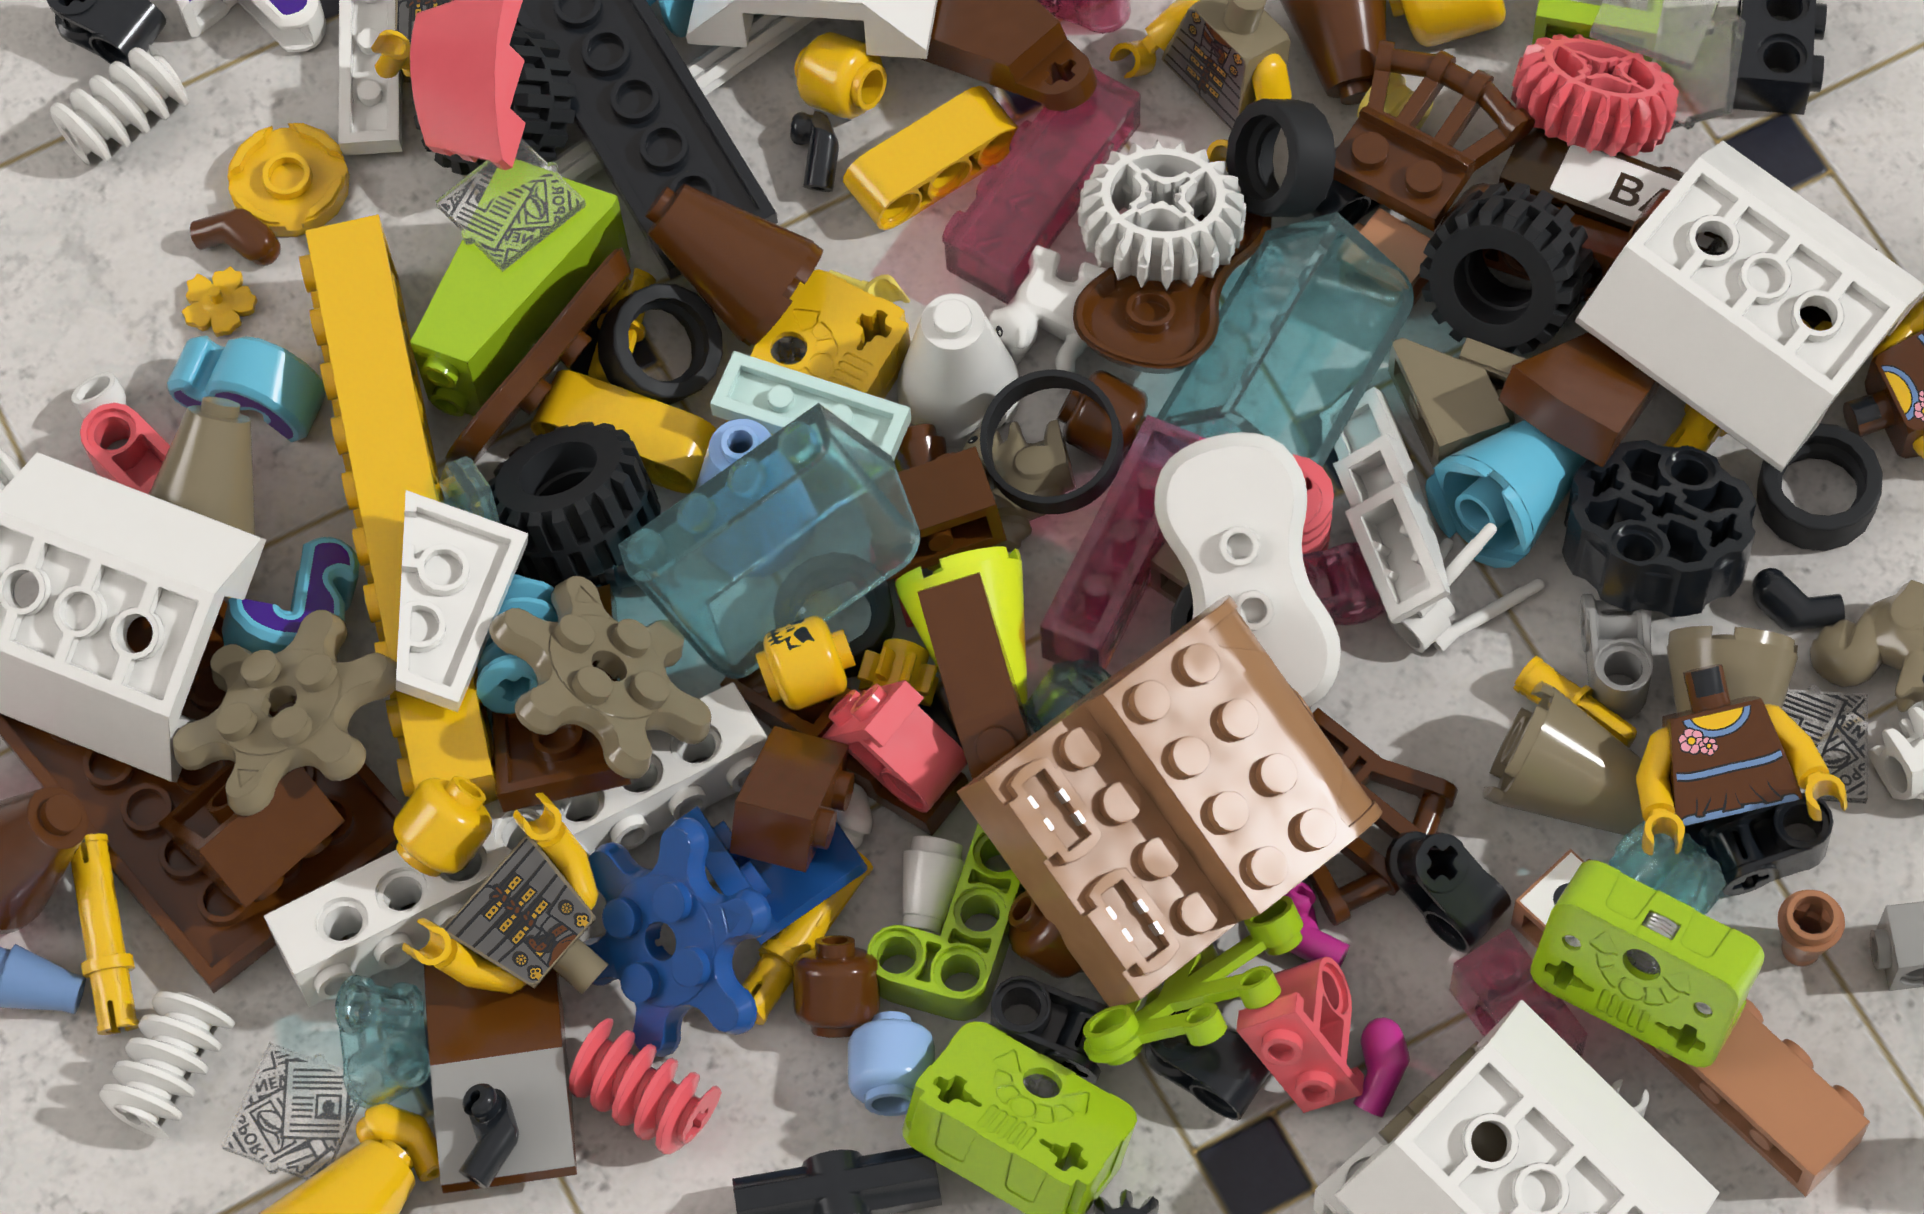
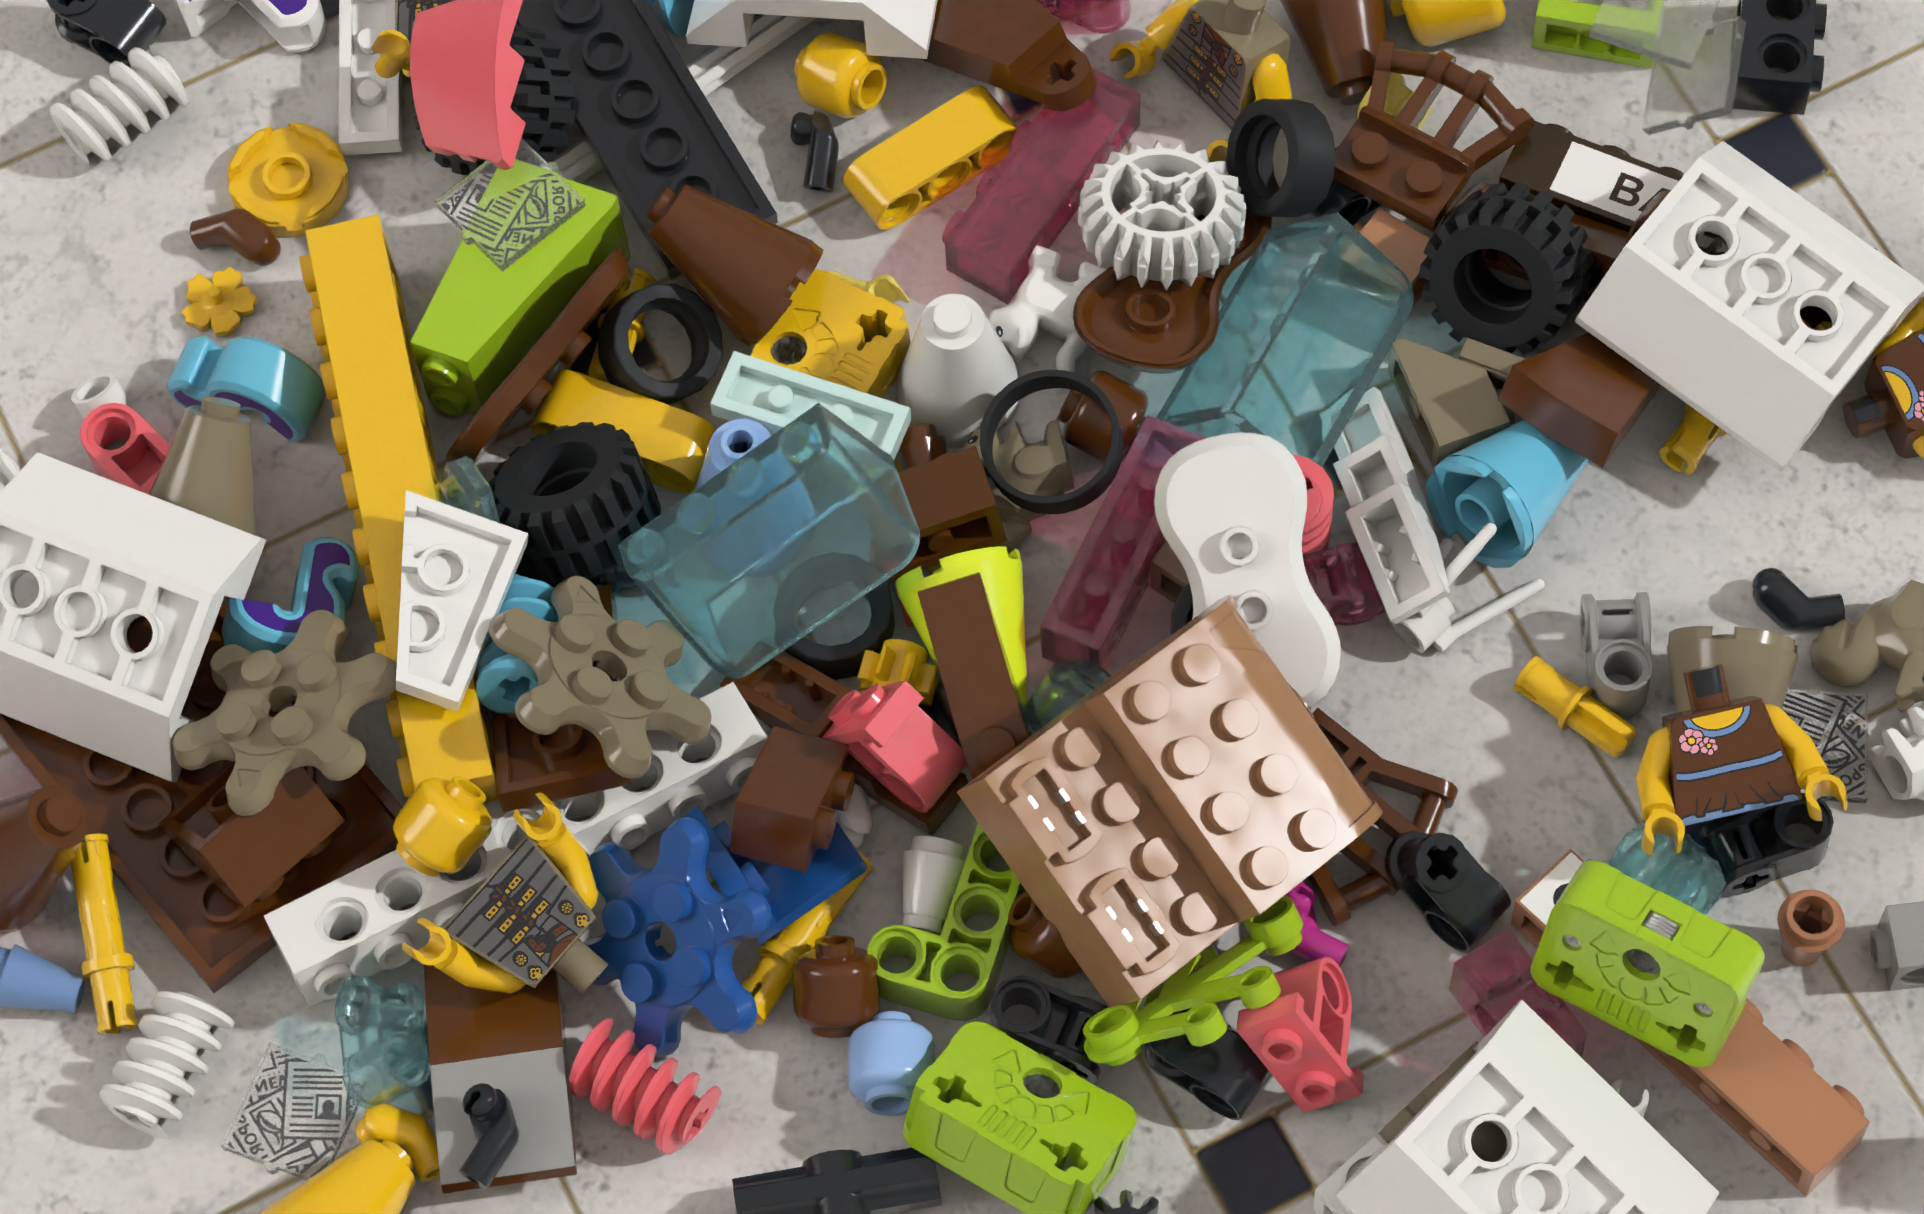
yellow head [755,616,856,711] -> none
dark pink arm [1353,1017,1410,1118] -> none
dark tan cone [1483,681,1645,839] -> none
coral gear [1511,34,1679,157] -> none
black connector [1562,440,1757,618] -> none
black tyre [1756,423,1883,551] -> none

